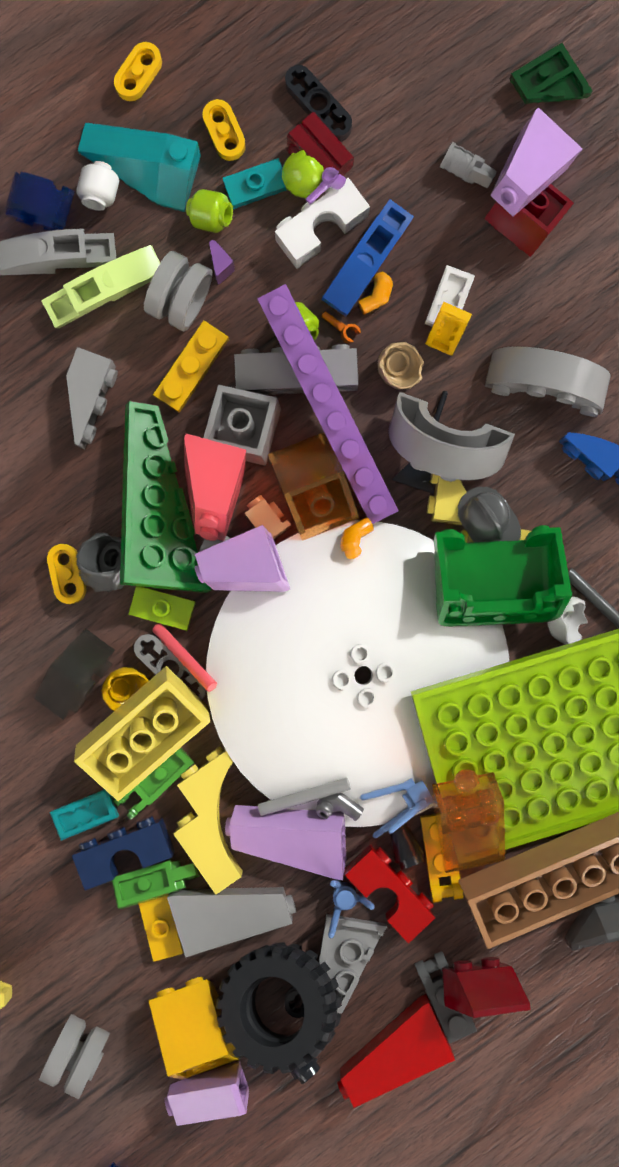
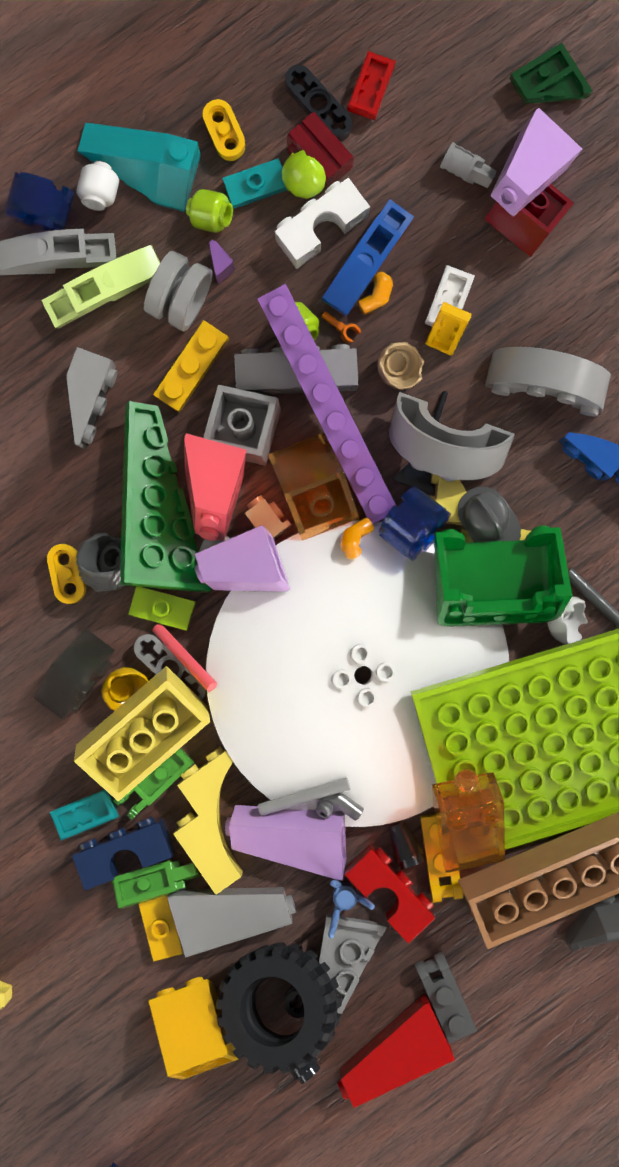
light grey wheel [39,1014,110,1099] -> none
yellow plate [114,42,162,101] -> none
lavender slope [165,1060,249,1126] -> none
medium lavender hand [305,167,346,205] -> none
medium blue plant [360,778,434,838] -> none
dark red slope [442,957,531,1018] -> none
none -> red plate [347,51,396,121]
none -> clear blue brick [378,486,451,561]

